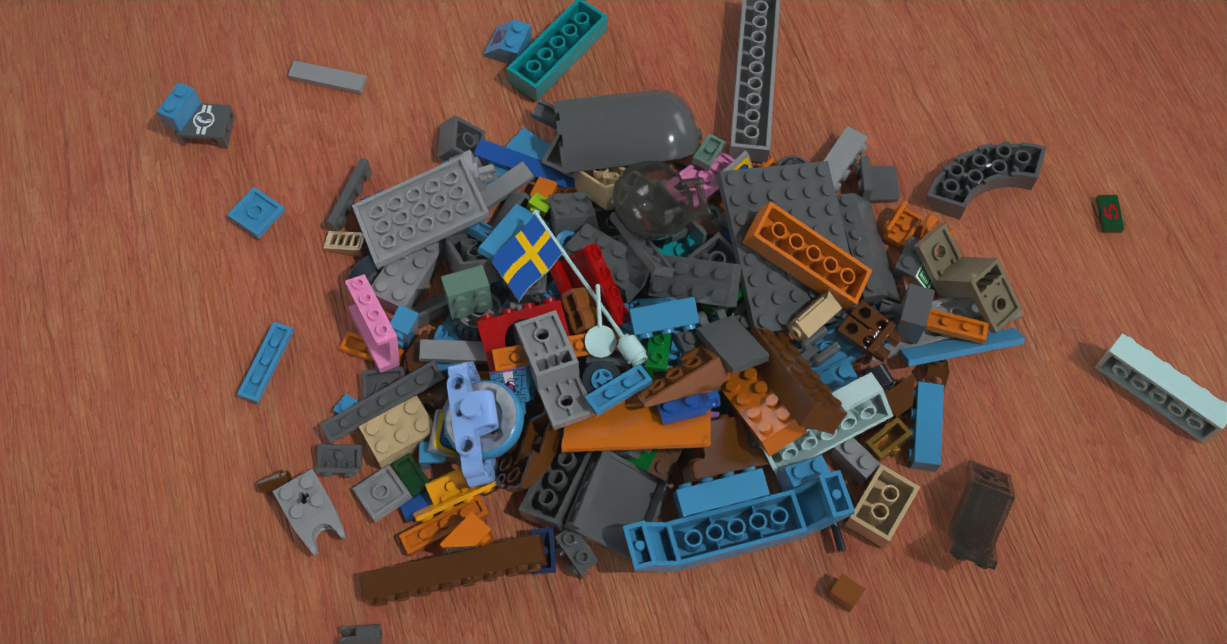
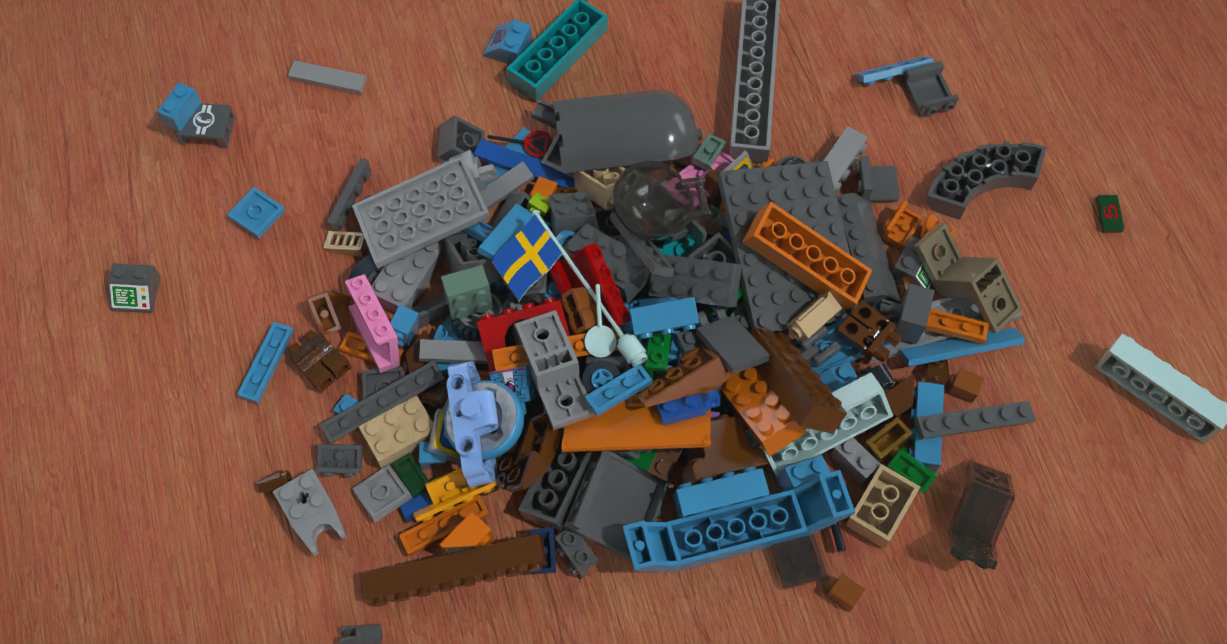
none -> dark grey slope [108,263,161,313]
none -> reddish brown hips [288,330,352,393]
none -> dark orange slope [307,291,352,335]
none -> piece [487,130,554,158]
none -> reddish brown bracket [702,166,723,203]
none -> clear smoke plate [770,534,828,590]
none -> dark azure plate [856,56,934,85]
none -> green panel [888,446,939,493]
none -> dark grey panel [902,61,959,117]
none -> dark grey plate [914,401,1036,440]
none -> dark orange brick [948,368,984,403]

